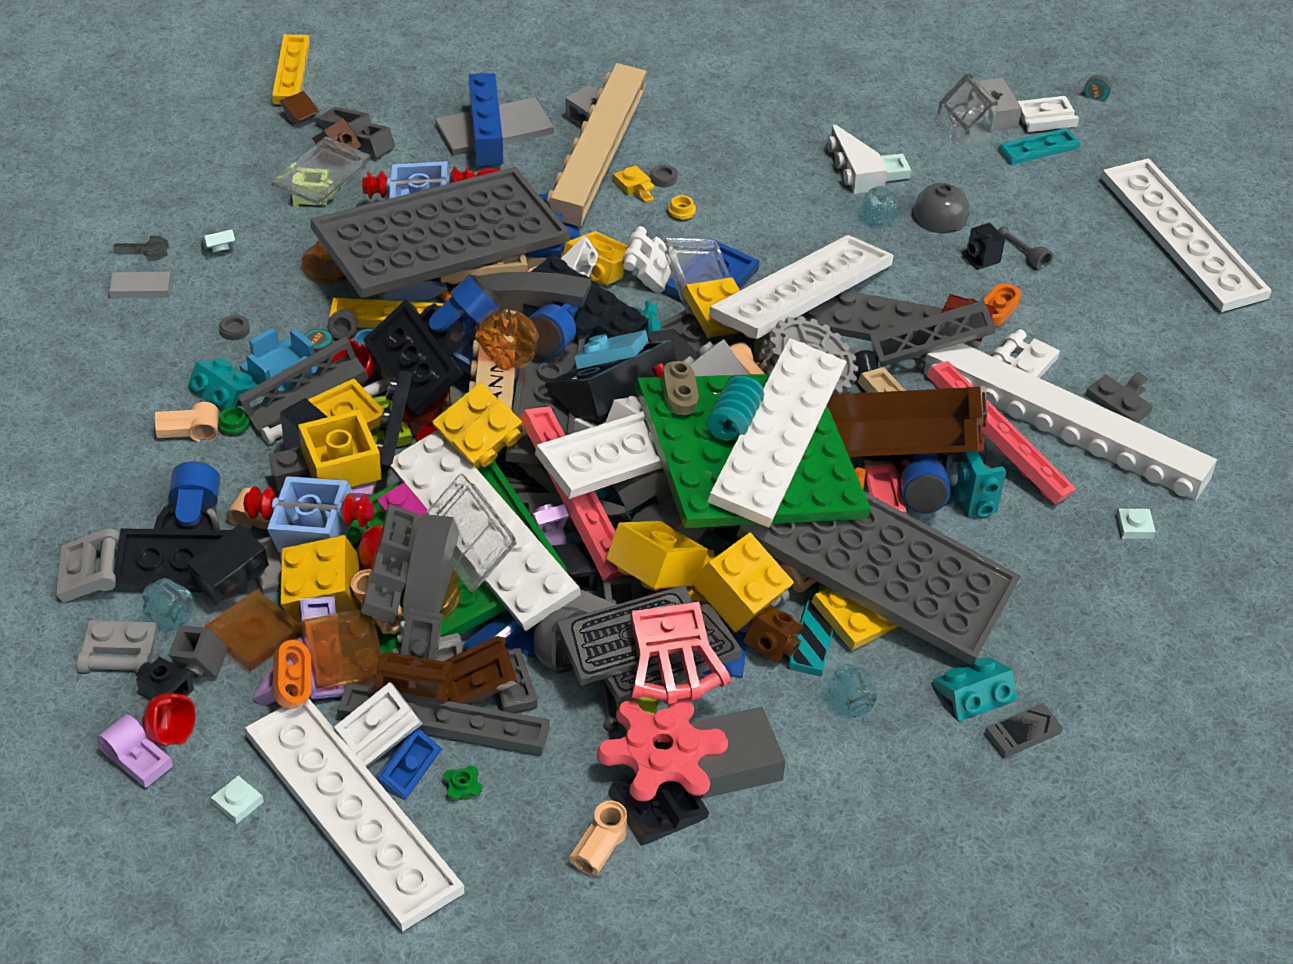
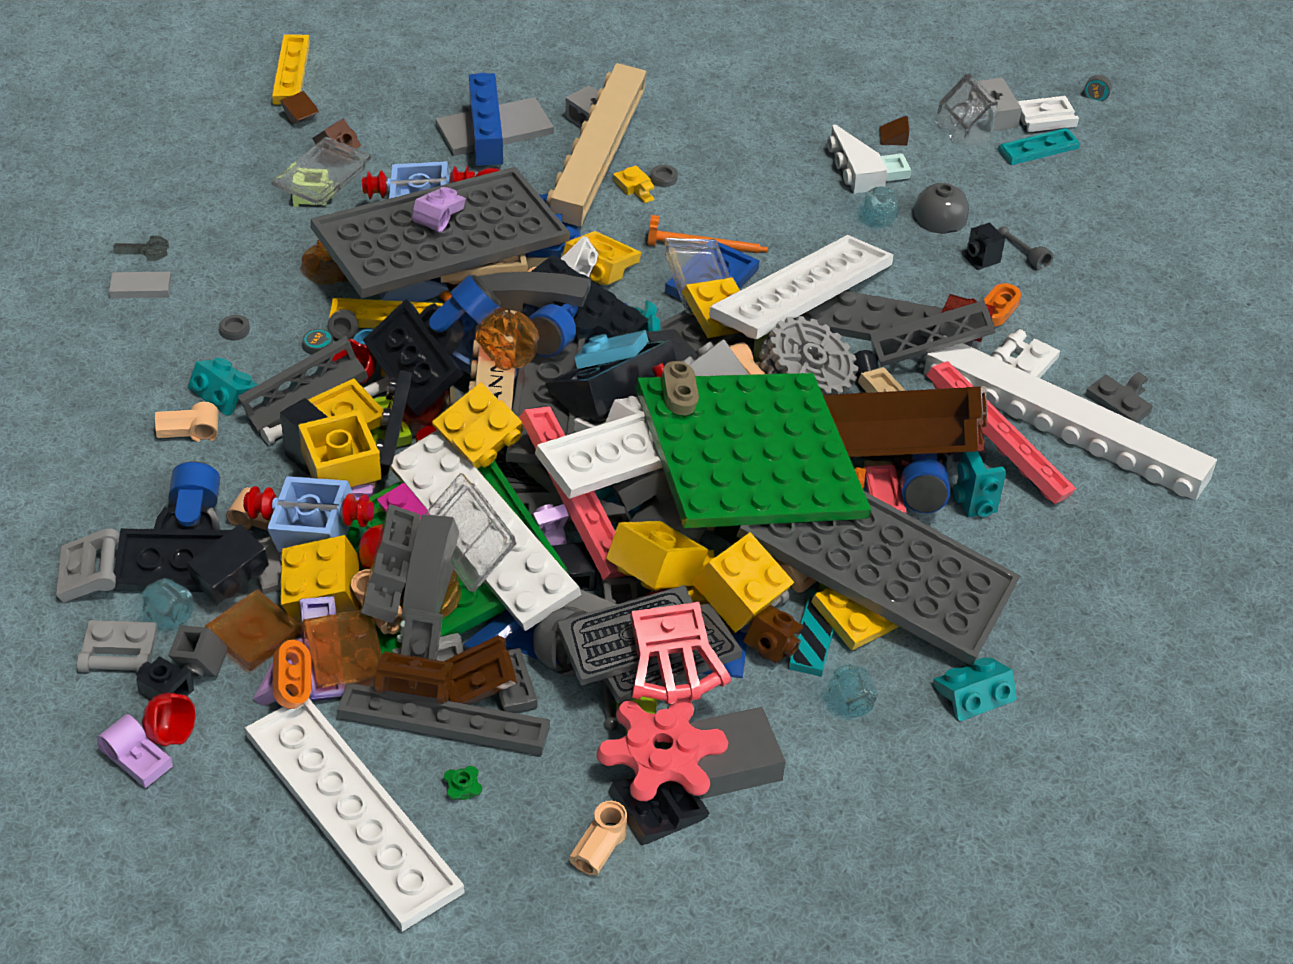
light aqua plate [201,229,235,253] -> none
light aqua plate [211,776,264,824] -> none
green plate [218,407,250,435] -> none
dark azure panel [239,328,318,391] -> none
dark grey brick [269,447,309,497] -> none
dark grey slope [315,107,395,158] -> none
white plate [334,682,423,768] -> none
blue slope [375,728,442,800] -> none
white plate [623,227,676,294] -> none
yellow plate [668,195,696,220] -> none
teal piece [707,375,765,441] -> none
white plate [708,338,847,528] -> none
dark grey tile [985,703,1063,758] -> none
white plate [1101,158,1272,312] -> none
light aqua plate [1117,509,1155,539] -> none
none -> lavender plate [412,187,466,232]
none -> orange piece [647,215,768,253]
none -> reddish brown slope [879,116,910,146]

